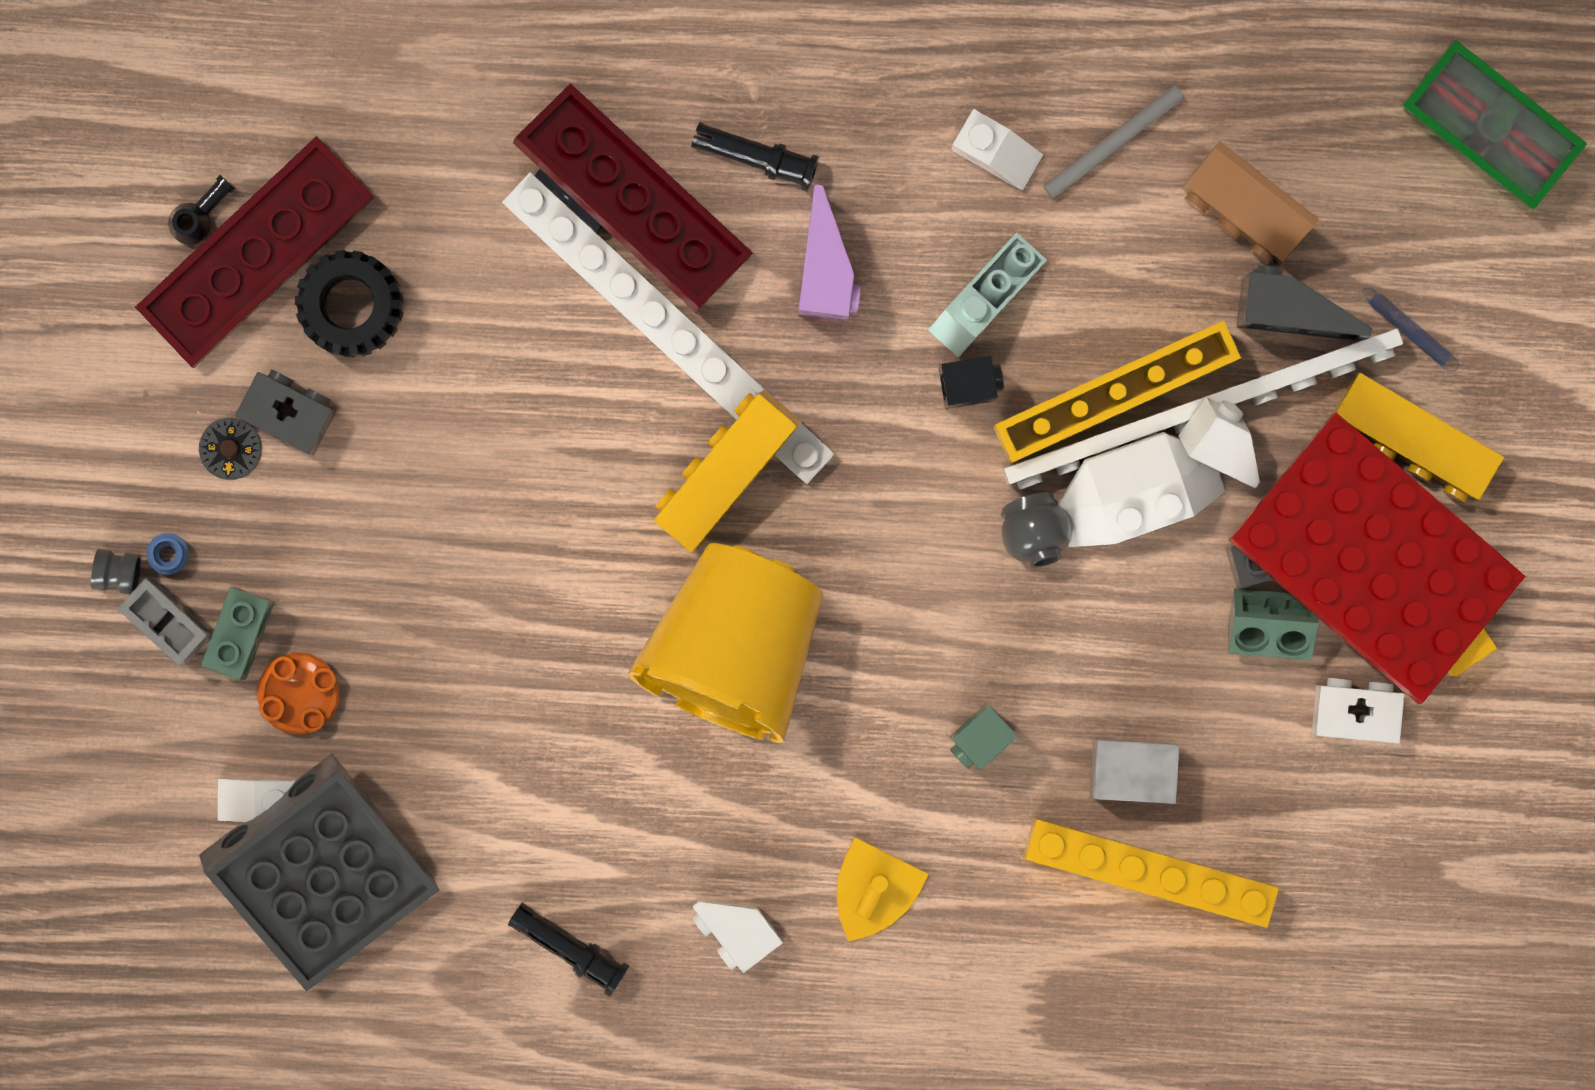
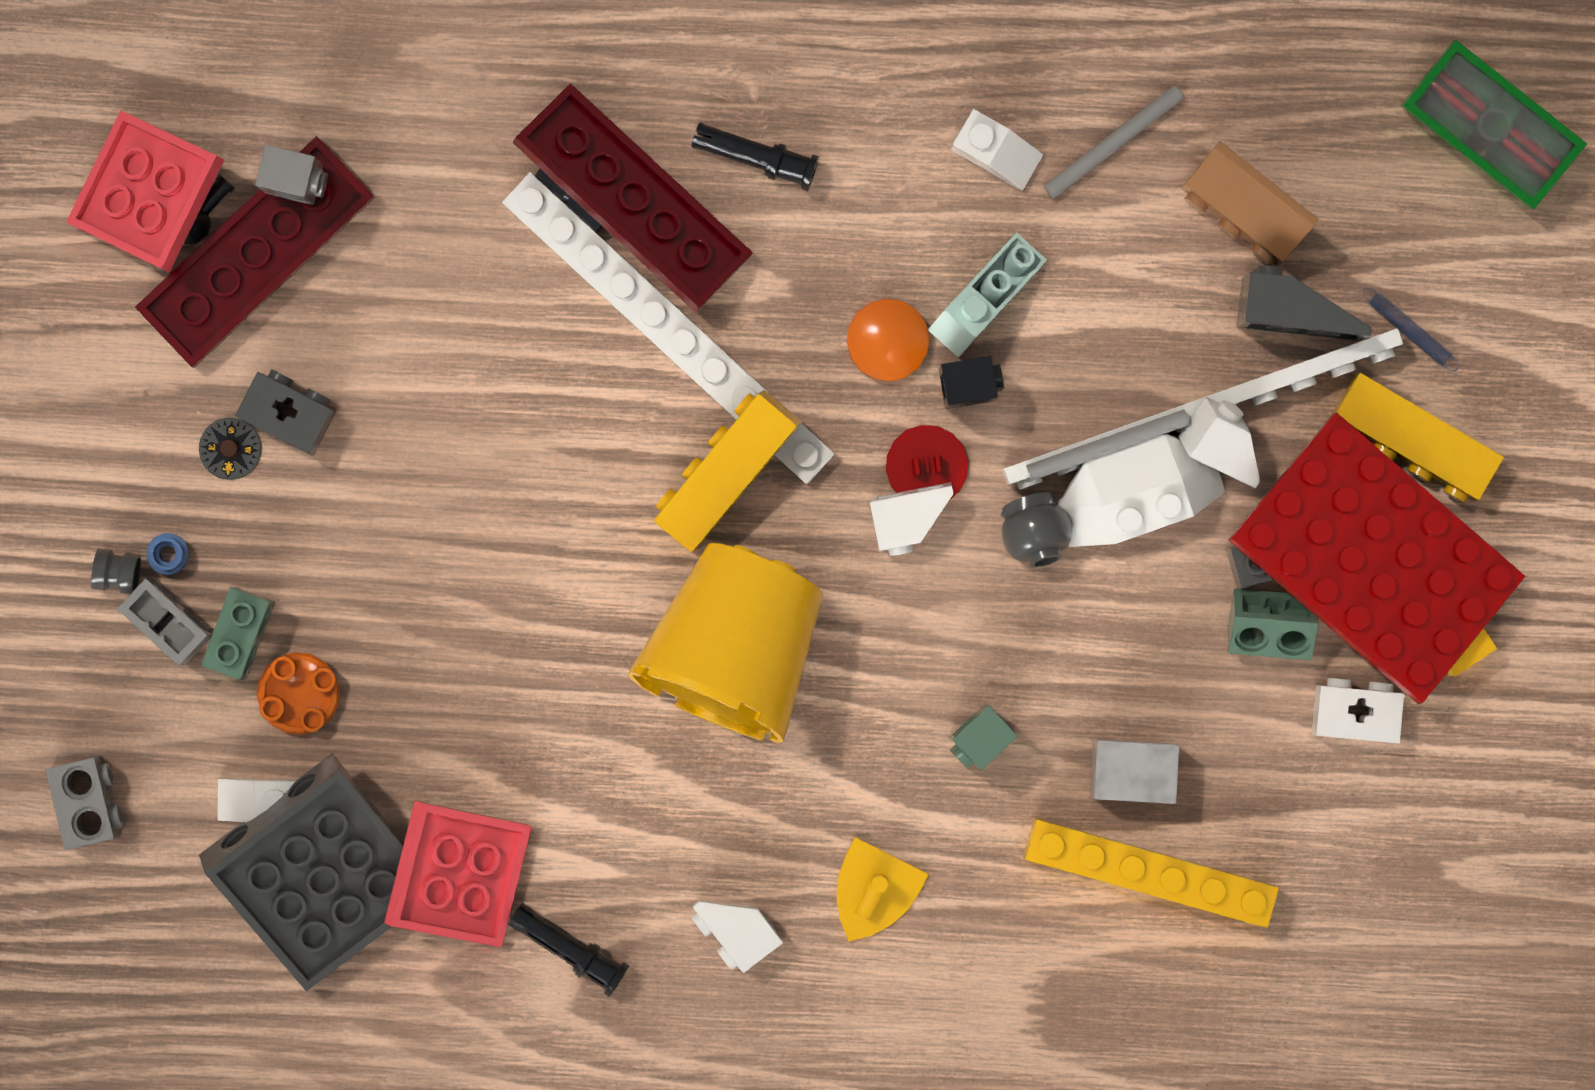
black tyre [295,250,404,357] -> none
lavender slope [798,184,861,322] -> none
yellow brick [993,320,1241,464] -> none
none -> light grey brick [45,756,124,851]
none -> coral plate [66,110,224,273]
none -> light grey brick [255,144,328,205]
none -> coral plate [384,800,532,948]
none -> orange dish [847,299,930,382]
none -> white slope [870,482,953,556]
none -> red piece [886,425,968,499]
none -> light grey bar [1026,409,1190,481]

